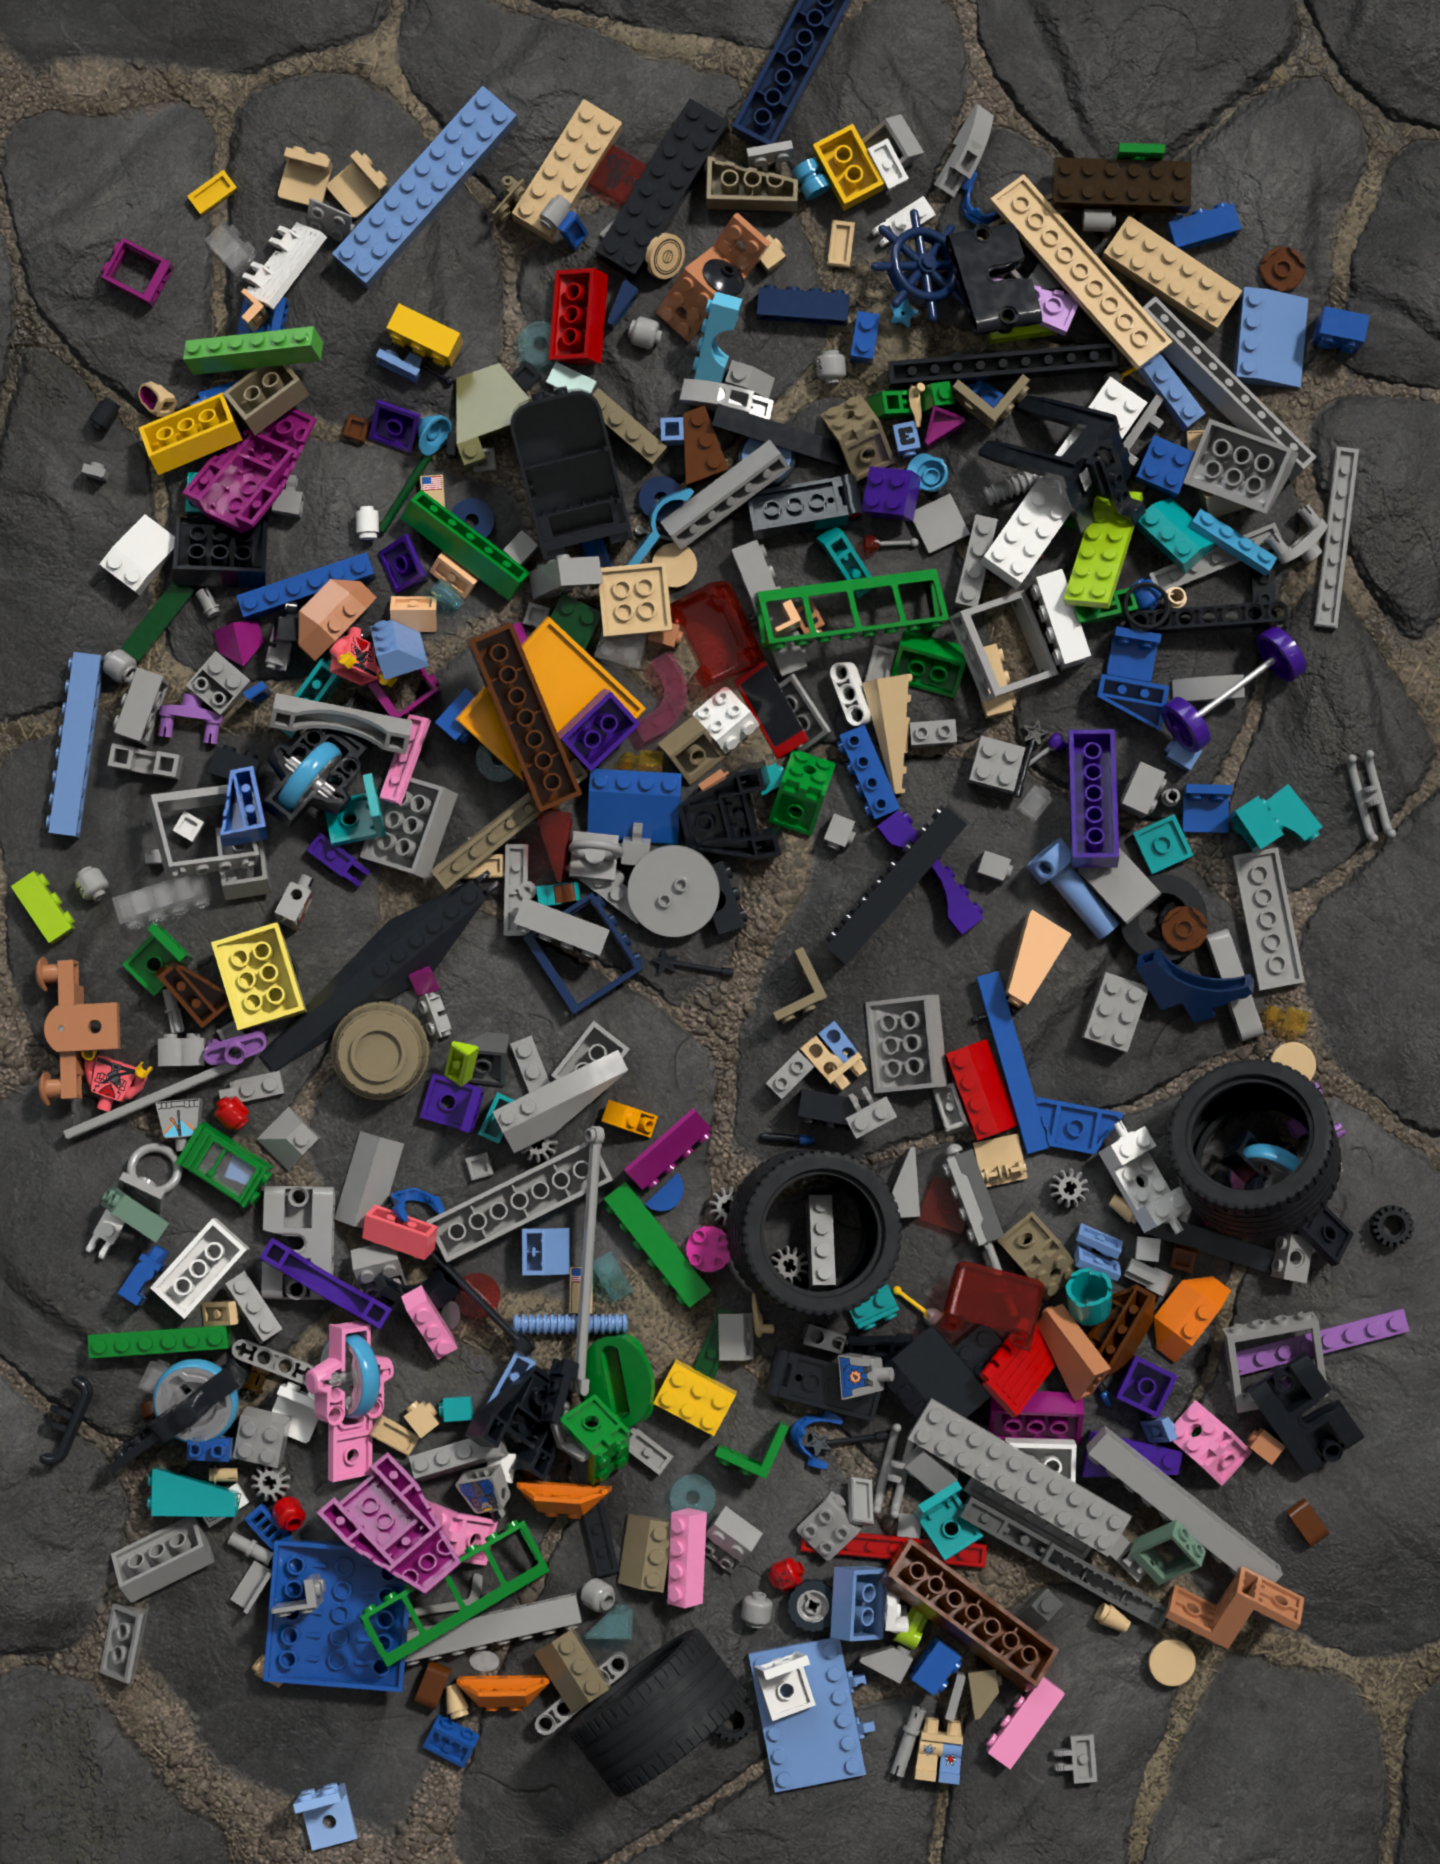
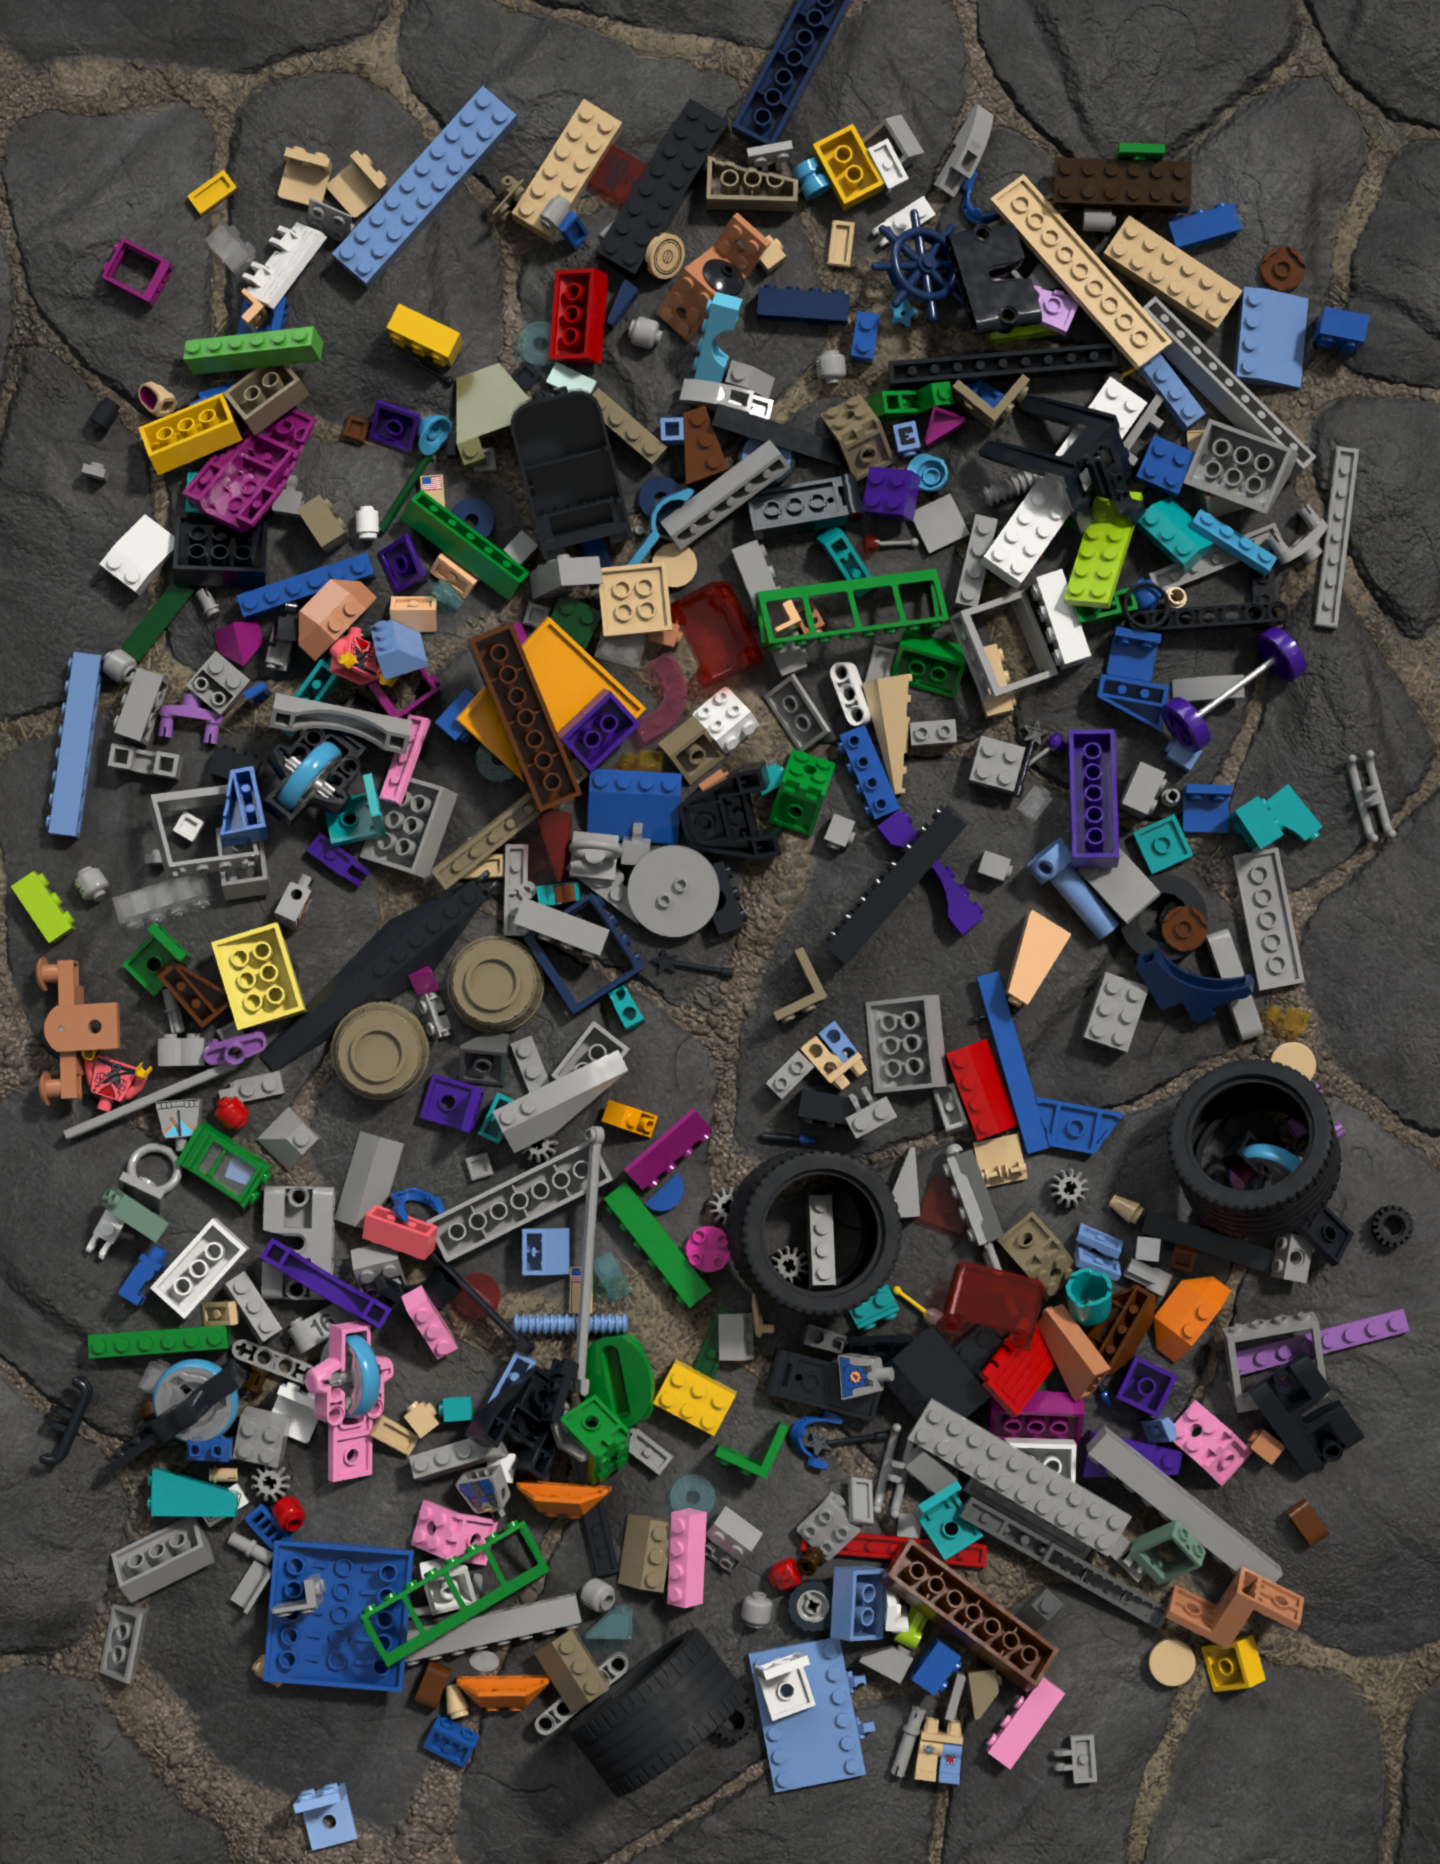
magenta wedge [317,1452,461,1595] -> none
medium blue hinge [376,349,422,383] -> none
dark grey sticker [441,1301,460,1330] -> none
lime slope [444,1041,479,1087] -> none
black sticker [735,661,809,759] -> none
tan bar [909,383,925,427] -> none
tan cone [1095,1603,1131,1633] -> none
white brick [1098,1120,1191,1235] -> none
none -> light grey door [287,1304,360,1354]
none -> dark tan brick [296,494,349,555]
none -> white slope [420,1558,477,1616]
none -> dark tan piece [447,935,546,1033]
none -> teal leg [608,984,646,1032]
none -> dark brown bush [796,1546,825,1576]
none -> yellow slope [1201,1635,1266,1692]

